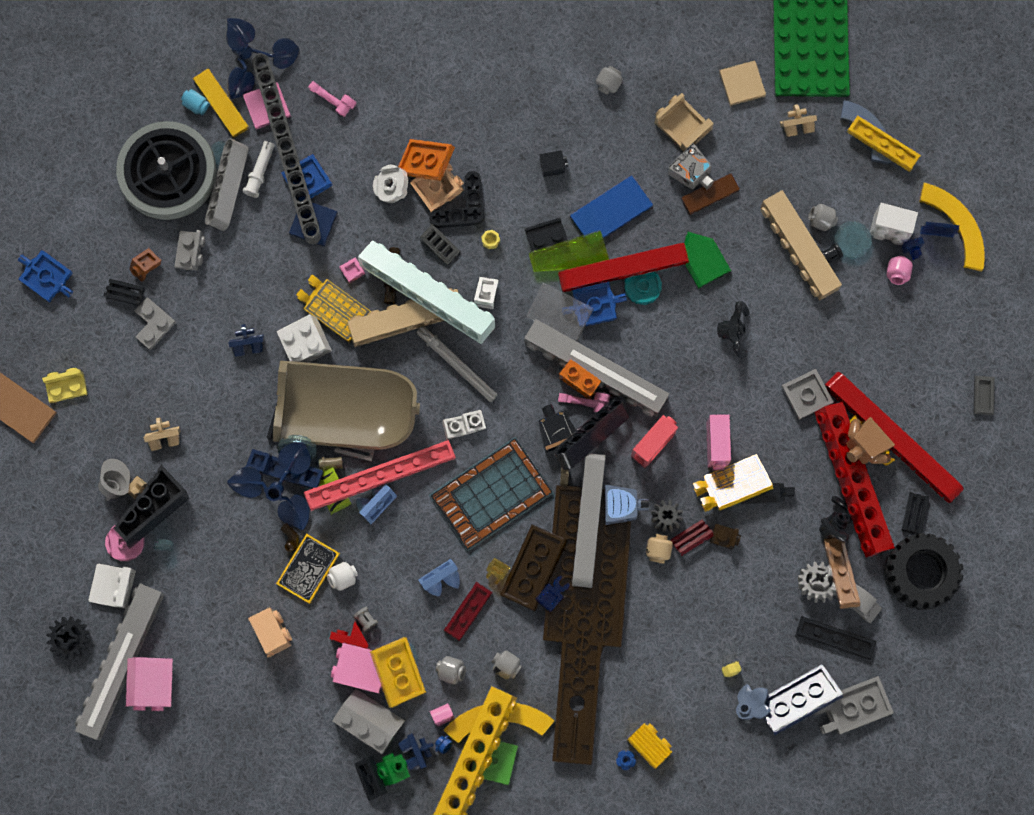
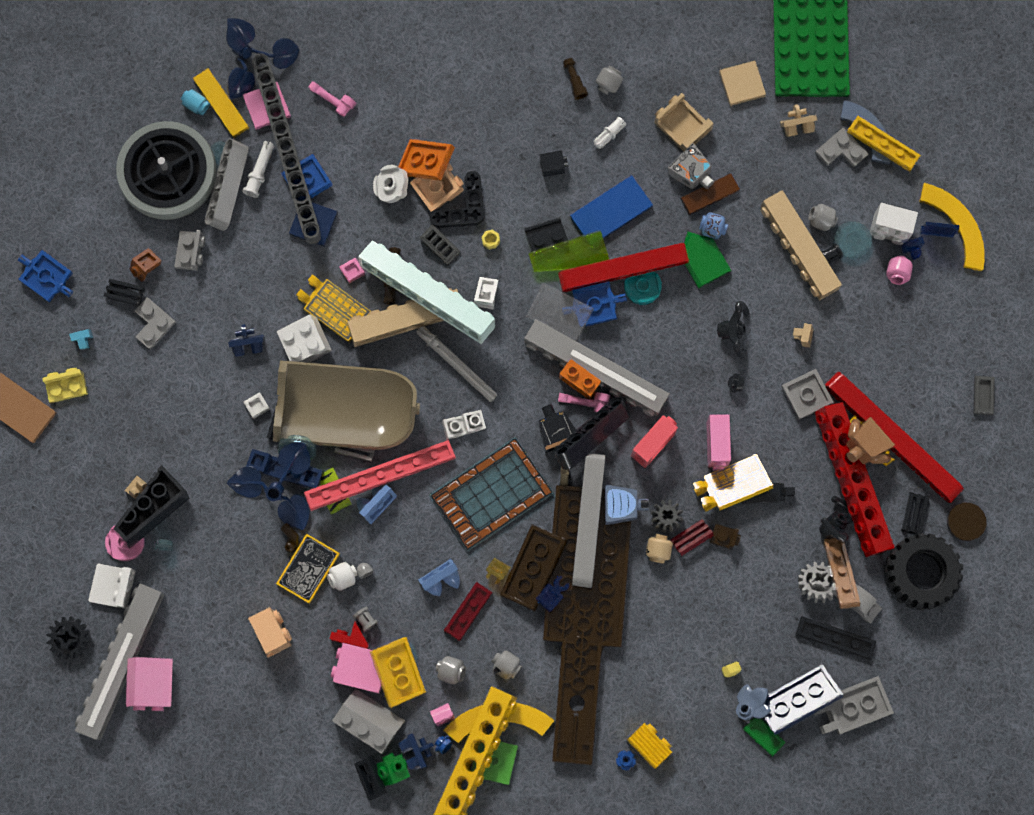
light grey piece [98,459,130,501] -> none
tan hips [144,417,181,451] -> none
dark tan pin [318,456,343,472] -> none
none -> medium azure tile [69,329,93,350]
none -> white tile [243,392,270,419]
none -> light grey hinge [356,563,374,579]
none -> dark brown piece [563,58,589,100]
none -> white axle [594,117,626,149]
none -> medium blue head [699,212,728,239]
none -> black plate [728,373,744,392]
none -> green tile [743,718,786,757]
none -> tan tile [793,323,814,348]
none -> light grey plate [815,128,868,167]
none -> dark brown tile [947,502,987,541]

